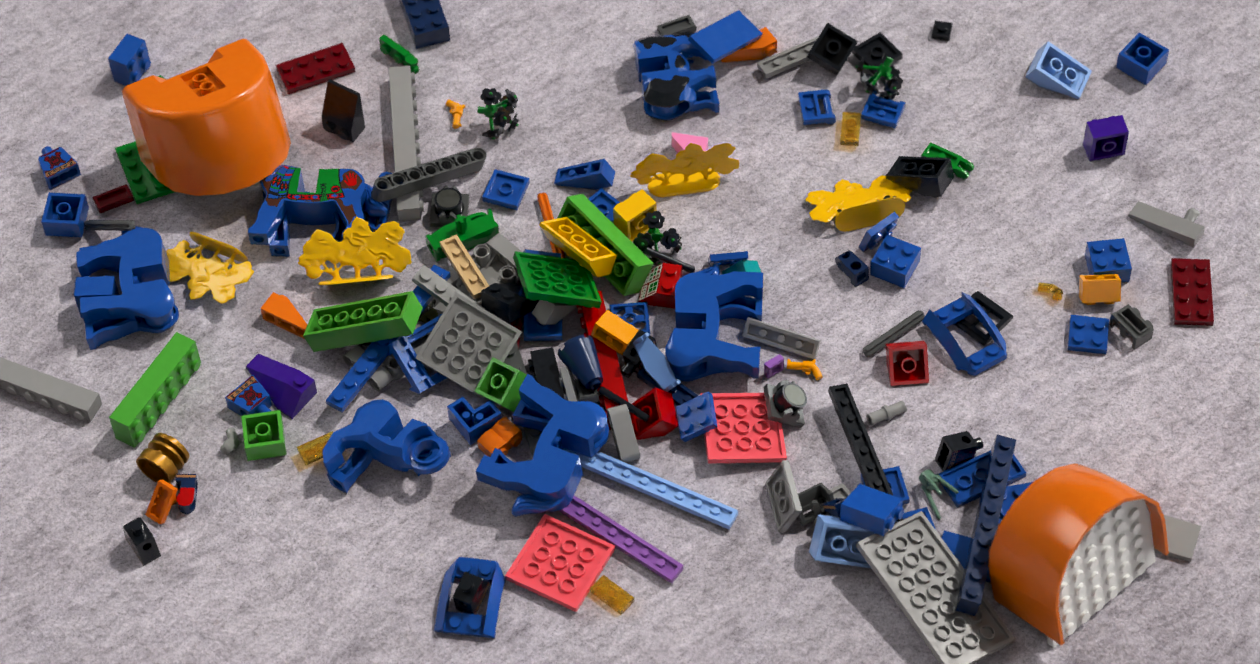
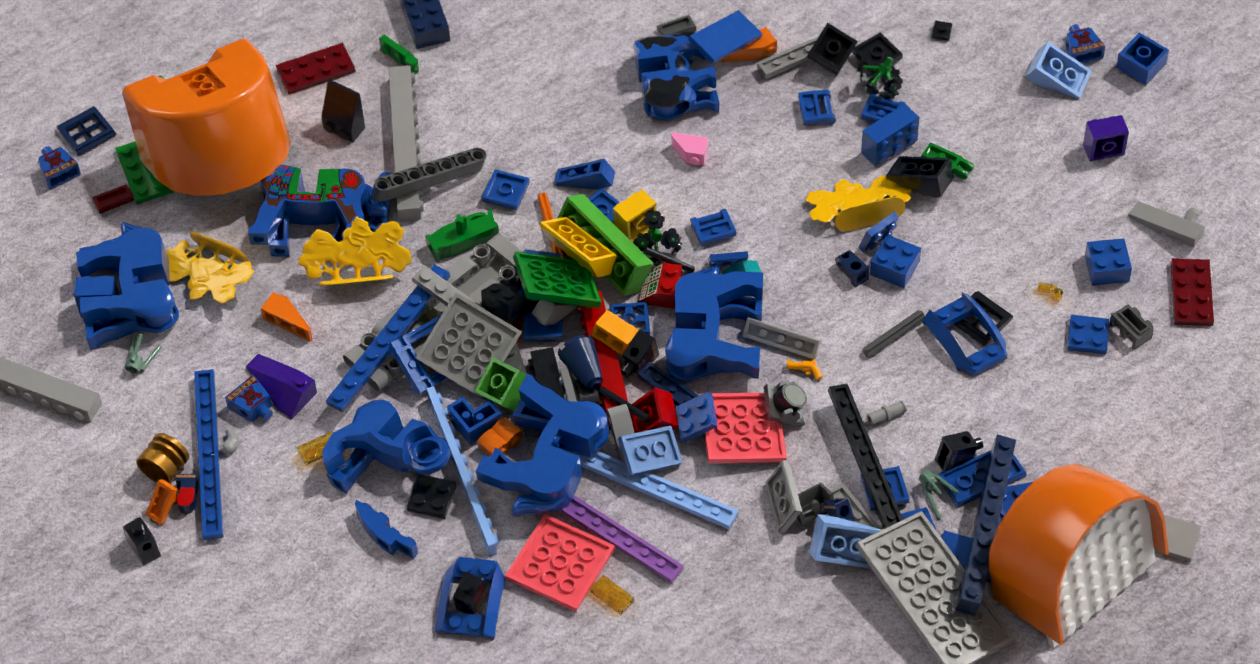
blue brick [41,192,89,238] -> none
dark grey axle [84,220,136,231] -> none
blue brick [108,34,151,86] -> none
bright green brick [109,332,201,448] -> none
bright green brick [241,410,287,461] -> none
bright green brick [303,291,423,352] -> none
piece [429,186,470,227] -> none
tan plate [440,234,489,300] -> none
light orange piece [446,100,466,129] -> none
black plant [477,88,519,140] -> none
yellow plant [630,143,739,197] -> none
medium blue piece [633,332,681,392] -> none
medium lavender tile [764,354,784,378] -> none
clear yellow plate [840,112,861,146] -> none
blue brick [840,484,904,536] -> none
red slope [885,341,929,386] -> none
light orange brick [1079,274,1121,305] -> none
none -> dark blue piece [56,106,116,156]
none -> sand green plant [125,333,162,374]
none -> blue plate [194,369,224,540]
none -> blue slope [355,500,418,559]
none -> black plate [407,474,457,519]
none -> light blue plate [427,386,499,556]
none -> medium blue plate [618,426,683,476]
none -> blue plate [690,208,736,246]
none -> blue brick [861,104,920,166]
none -> blue torso [1065,24,1105,64]

